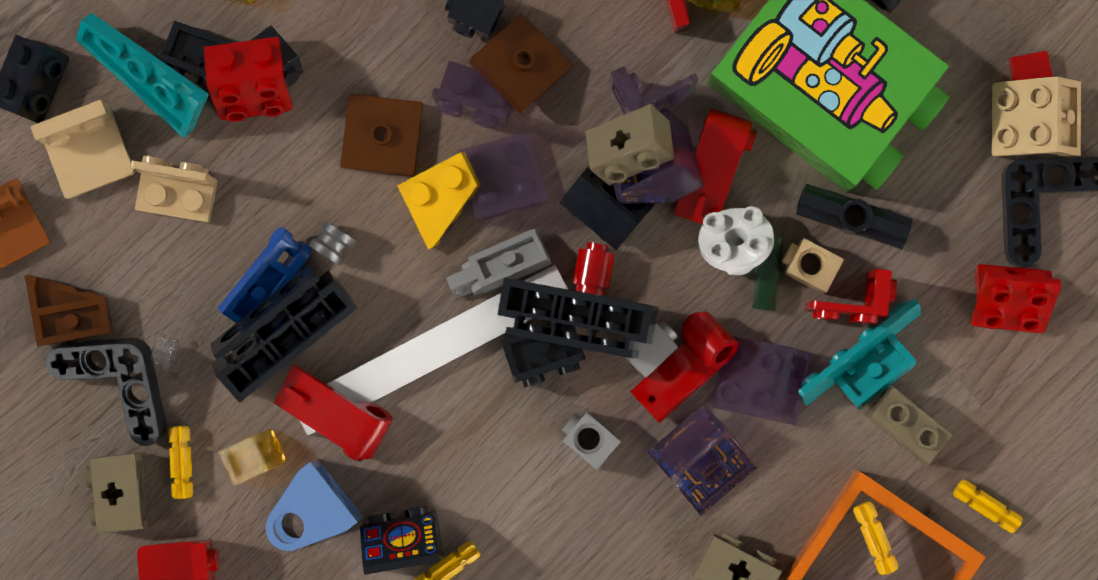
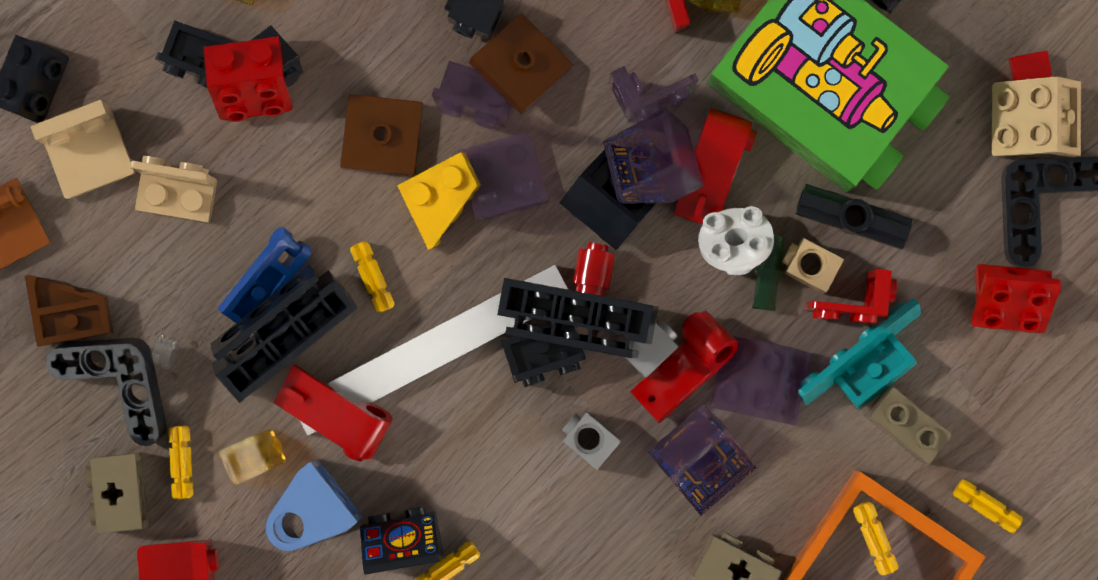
teal wing [75,12,209,138] -> none
flat silver wheel [309,221,356,266] -> none
light grey hinge [446,229,552,299] -> none
dark tan brick [586,104,674,185] -> none
none -> yellow axle [350,241,394,313]

